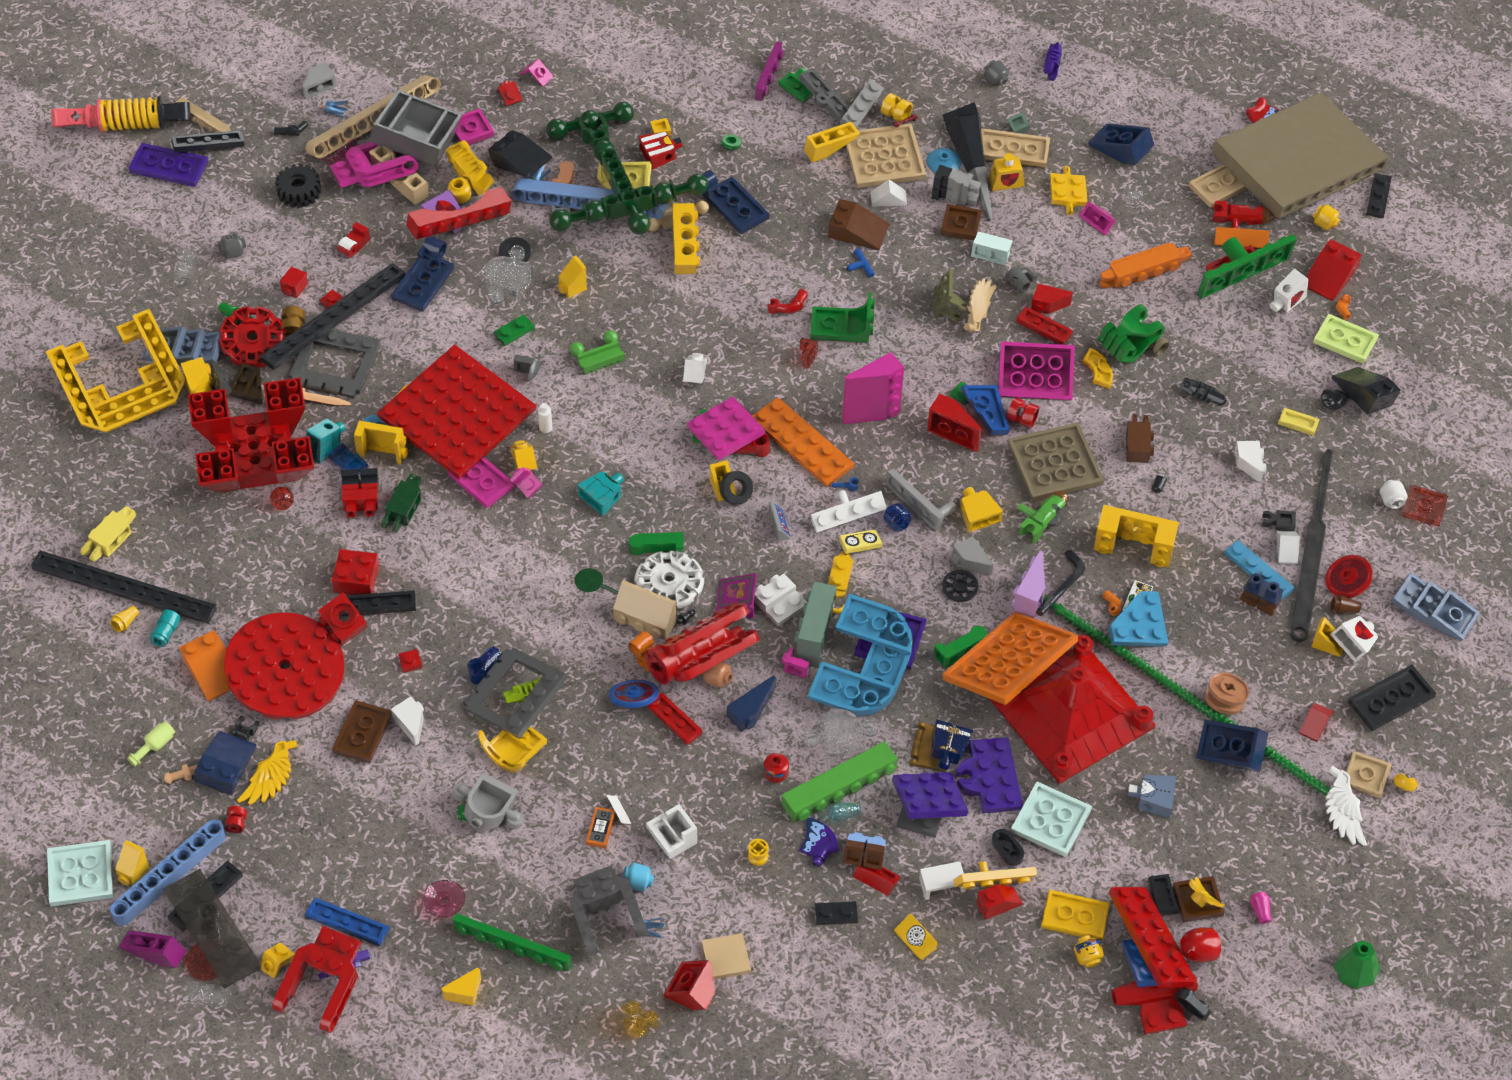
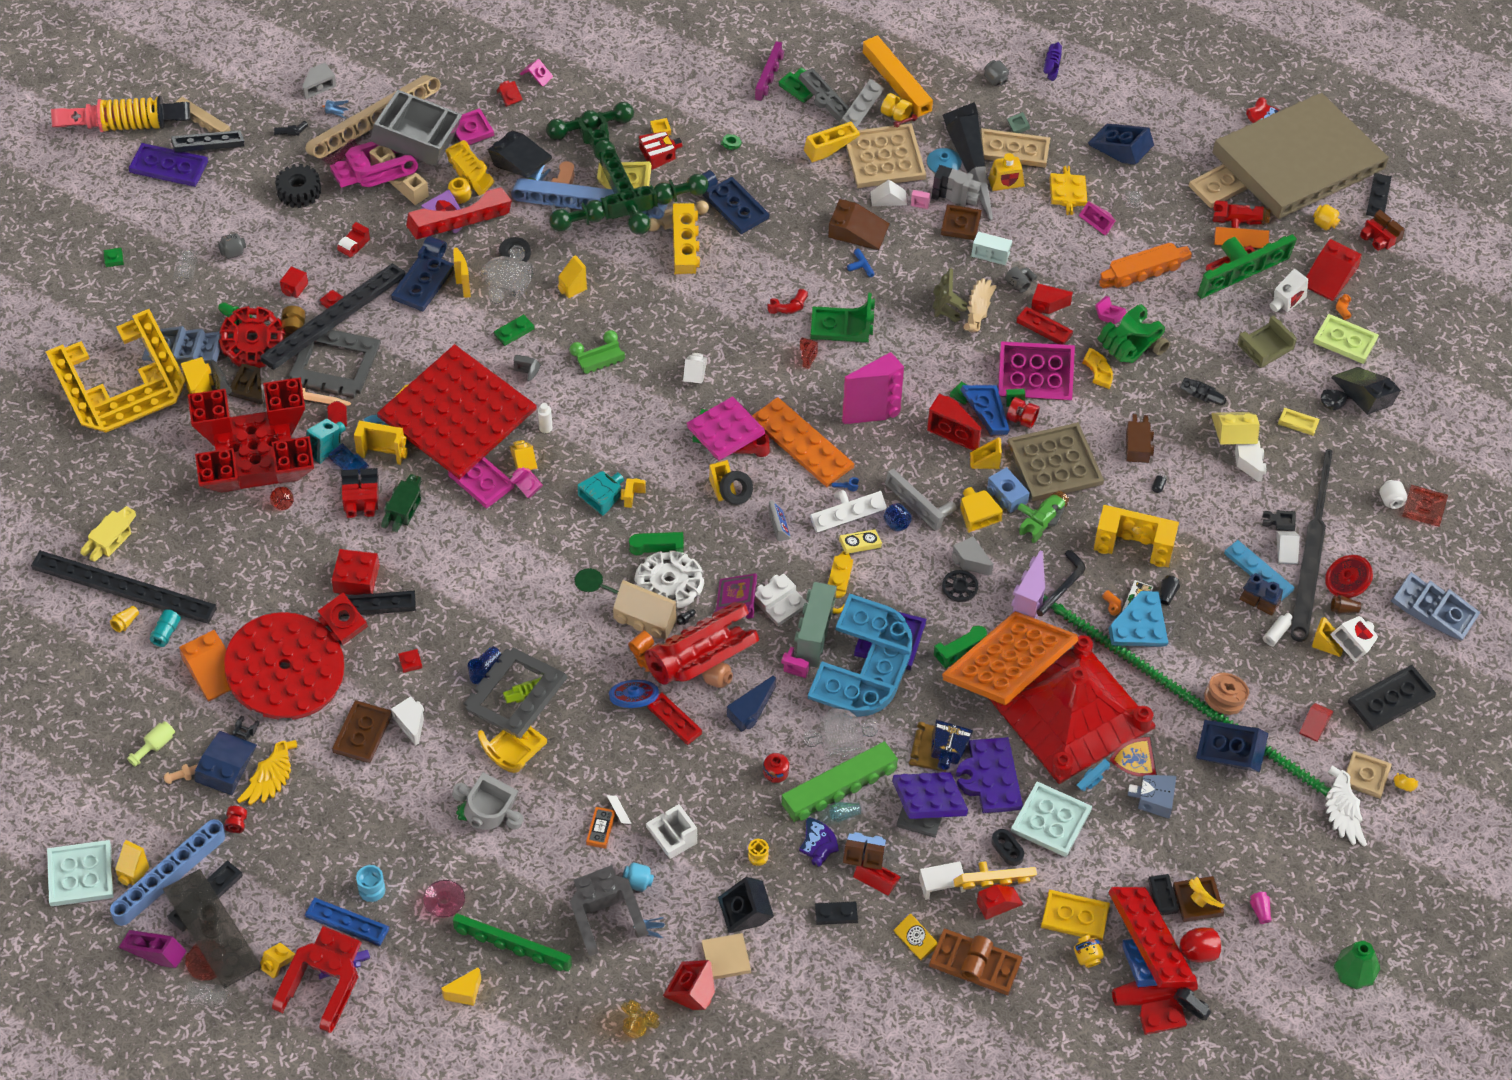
none -> green plate [103,247,124,267]
none -> red plate [327,401,348,427]
none -> medium azure wheel [356,865,386,902]
none -> yellow slope [453,248,471,298]
none -> yellow bracket [621,478,646,508]
none -> black slope [718,876,774,933]
none -> light orange brick [863,35,933,117]
none -> bright pink plate [911,190,930,209]
none -> dark orange plate [929,928,1023,996]
none -> yellow slope [970,437,1002,469]
none -> medium blue brick [987,467,1030,513]
none -> green plate [1006,389,1025,407]
none -> dark azure plate [1077,759,1110,791]
none -> dark pink bracket [1095,296,1126,324]
none -> shield [1110,737,1157,777]
none -> black cone [1160,575,1180,605]
none -> light yellow slope [1211,412,1260,444]
none -> olive panel [1237,316,1297,368]
none -> white cylinder [1263,613,1293,647]
none -> red hips [1360,210,1405,251]

